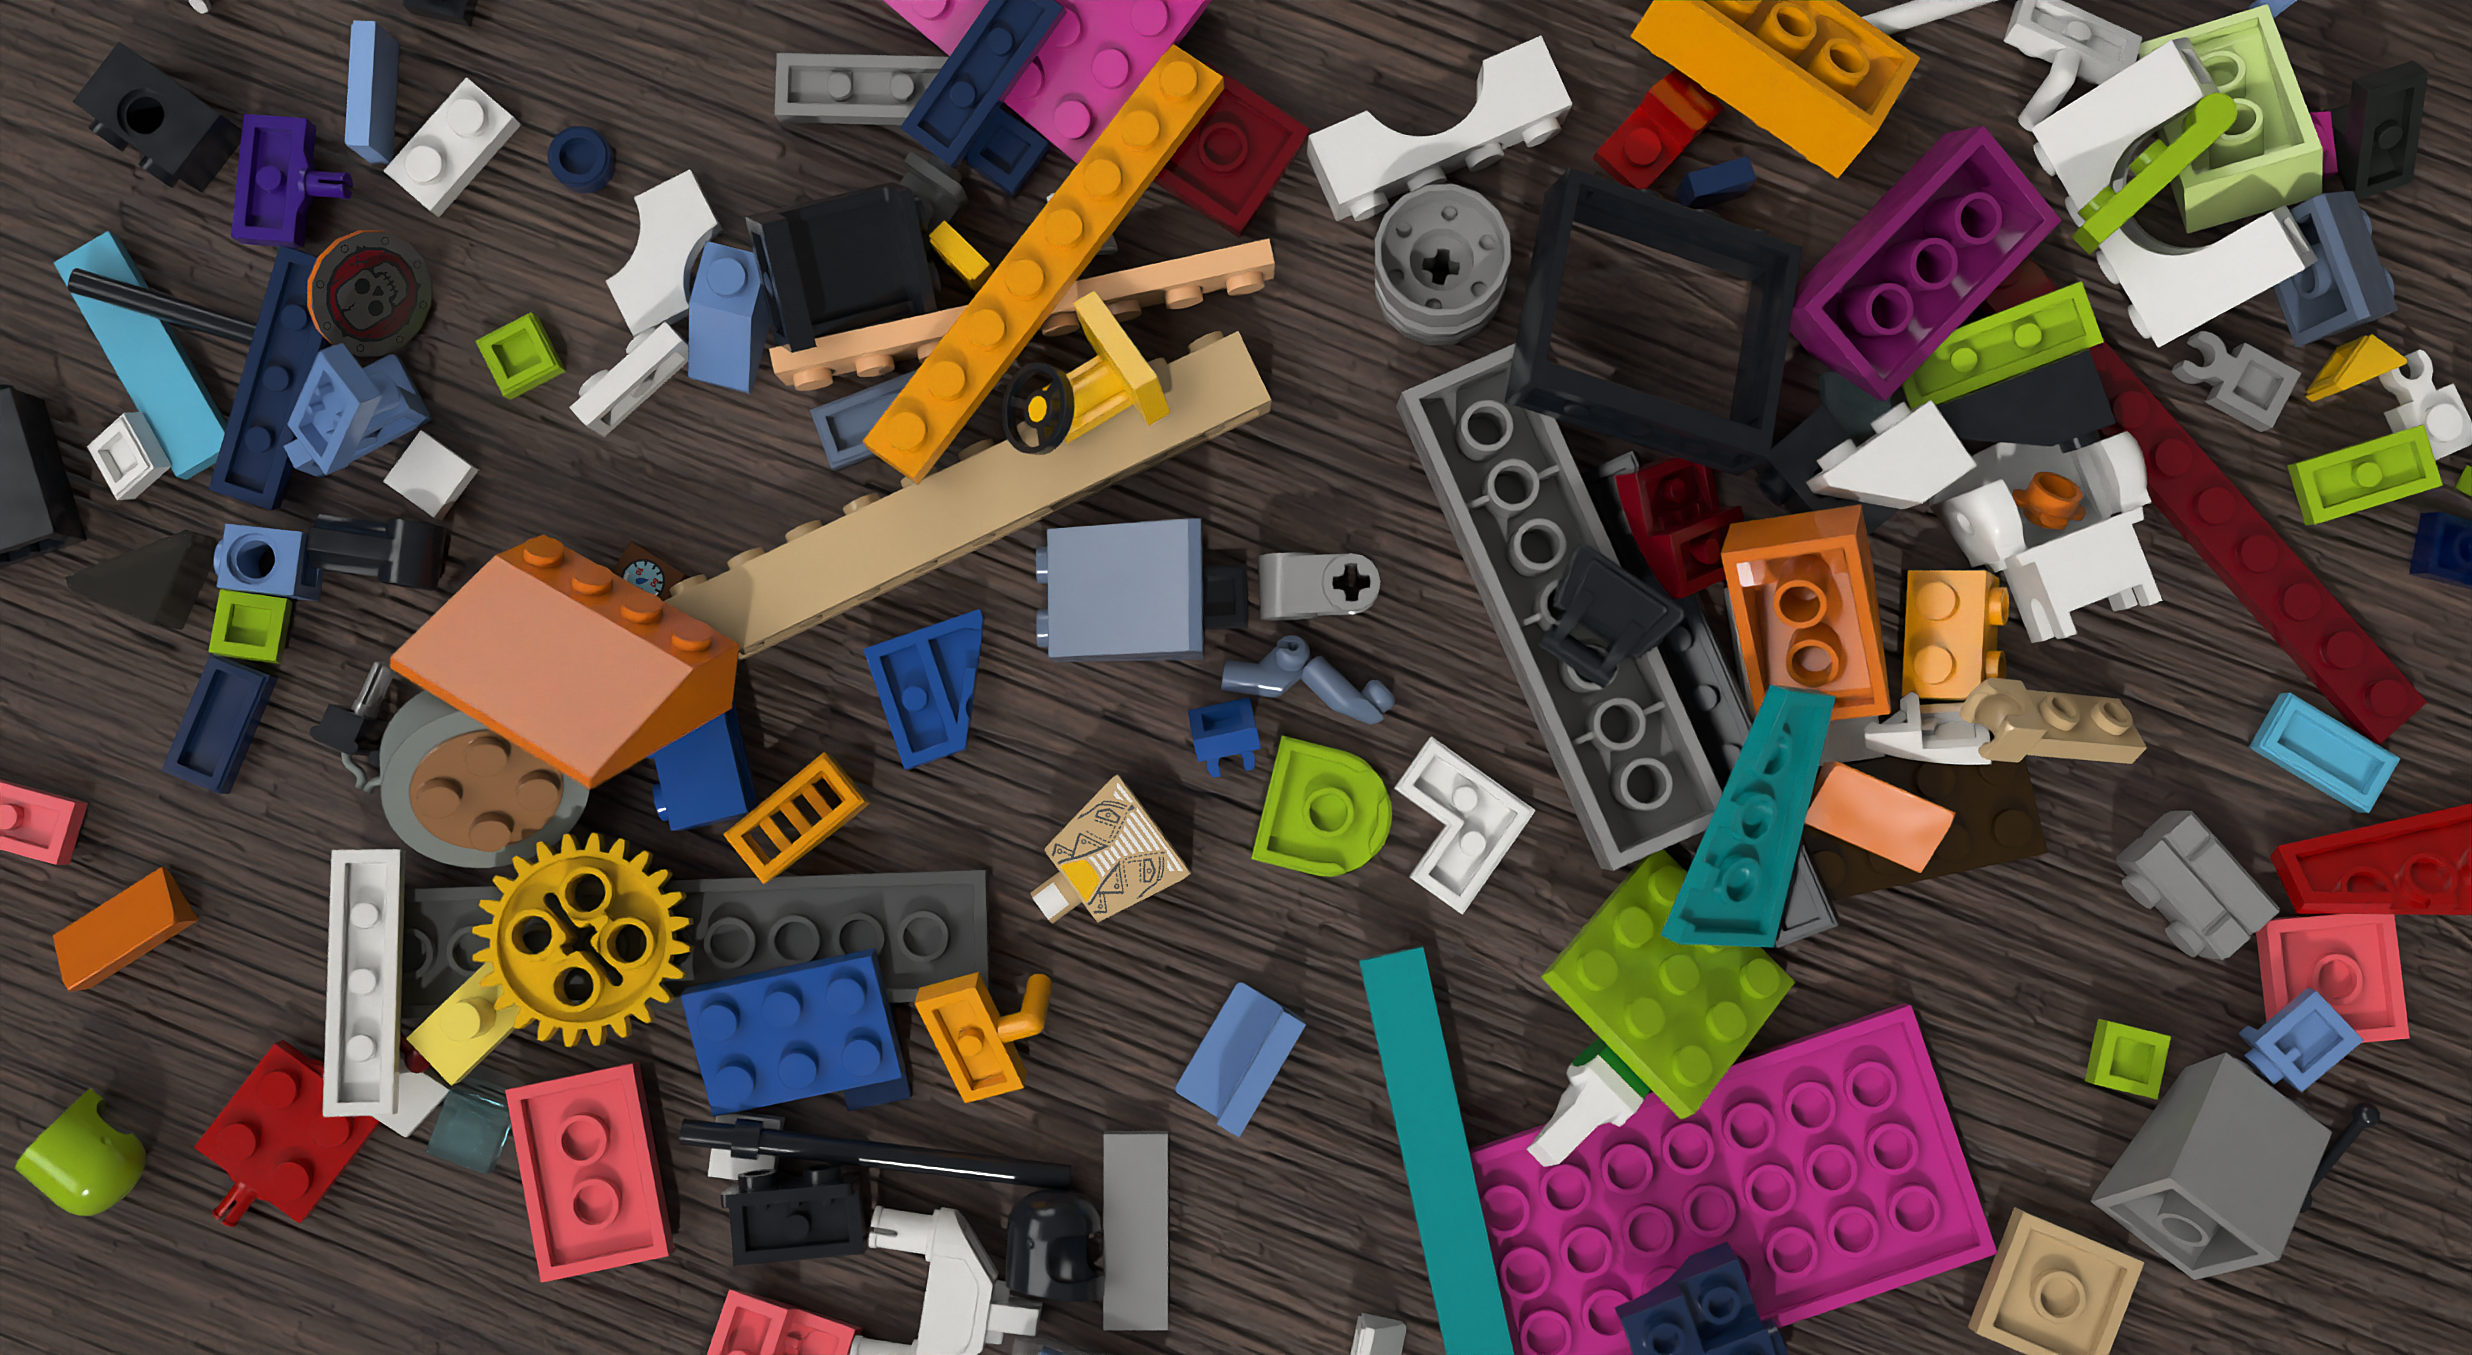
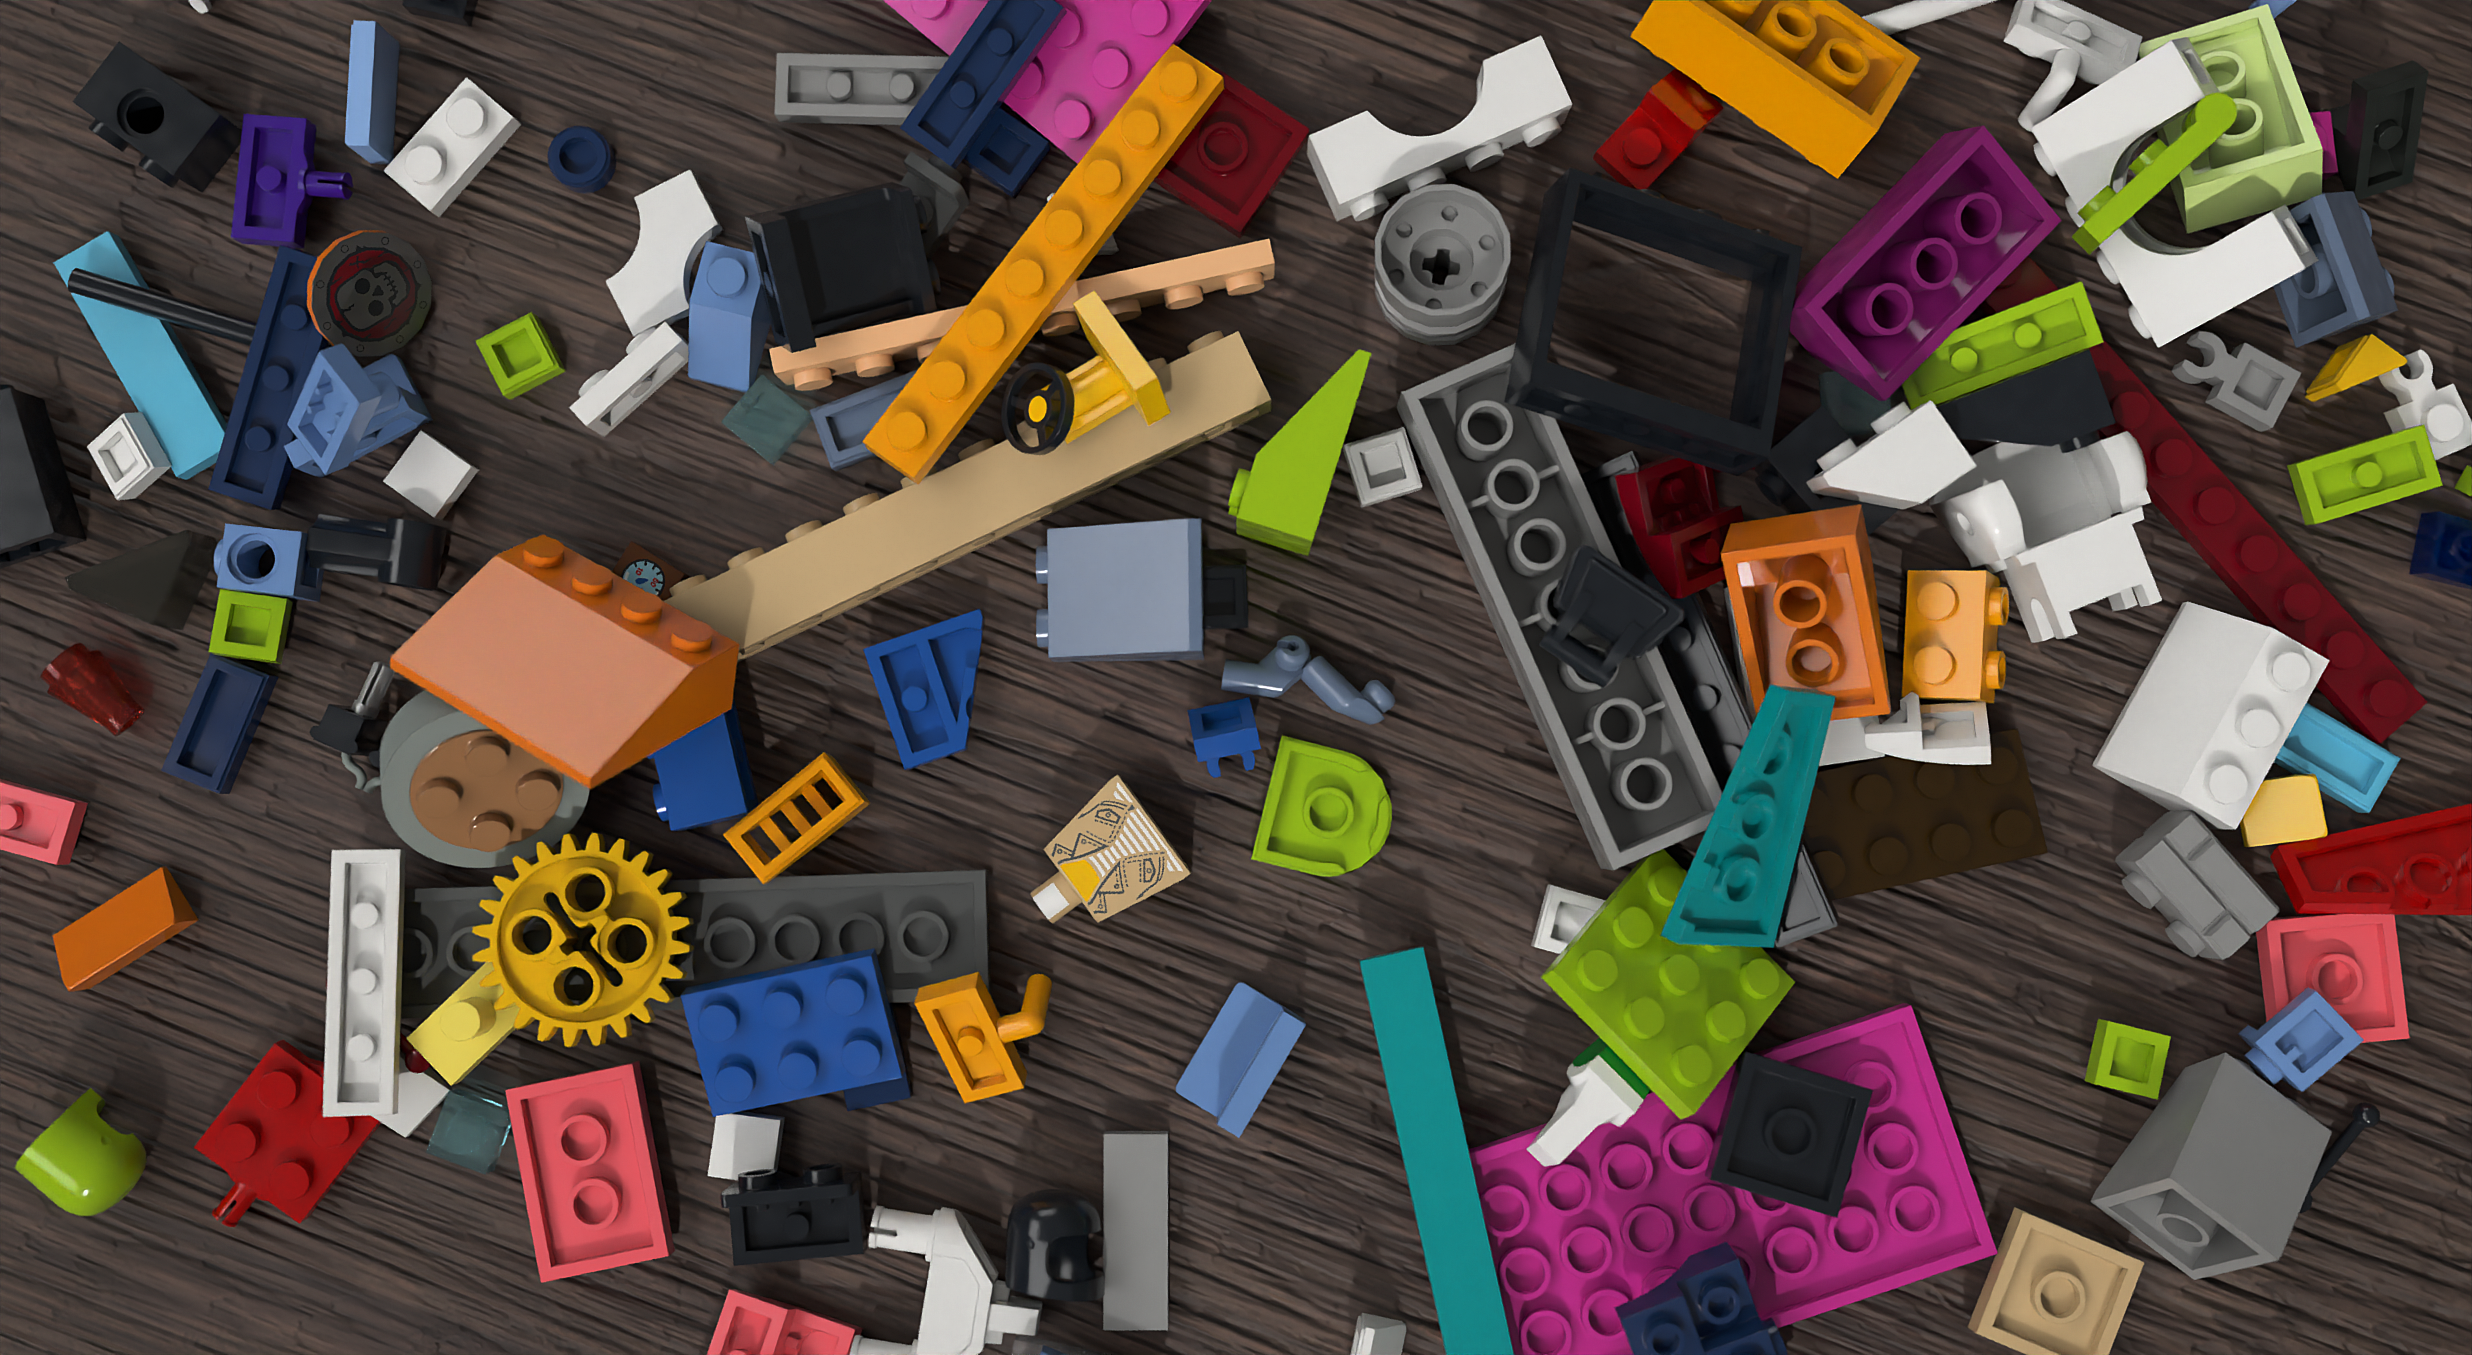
black bar [679,1118,1072,1190] -> none
yellow tile [929,220,993,294] -> none
light grey piece [1258,553,1381,620] -> none
white tile [1393,736,1536,915] -> none
dark blue tile [1676,155,1756,209] -> none
orange slope [1804,761,1956,873] -> none
tan plate [1959,678,2147,764] -> none
orange plate [2011,472,2086,530] -> none
none -> clear red cone [40,643,145,737]
none -> clear light blue tile [721,374,813,465]
none -> lime slope [1228,349,1371,556]
none -> white tile [1343,427,1423,508]
none -> white tile [1531,884,1606,954]
none -> black plate [1705,1050,1873,1218]
none -> white slope [2092,602,2330,829]
none -> yellow slope [2240,773,2328,847]

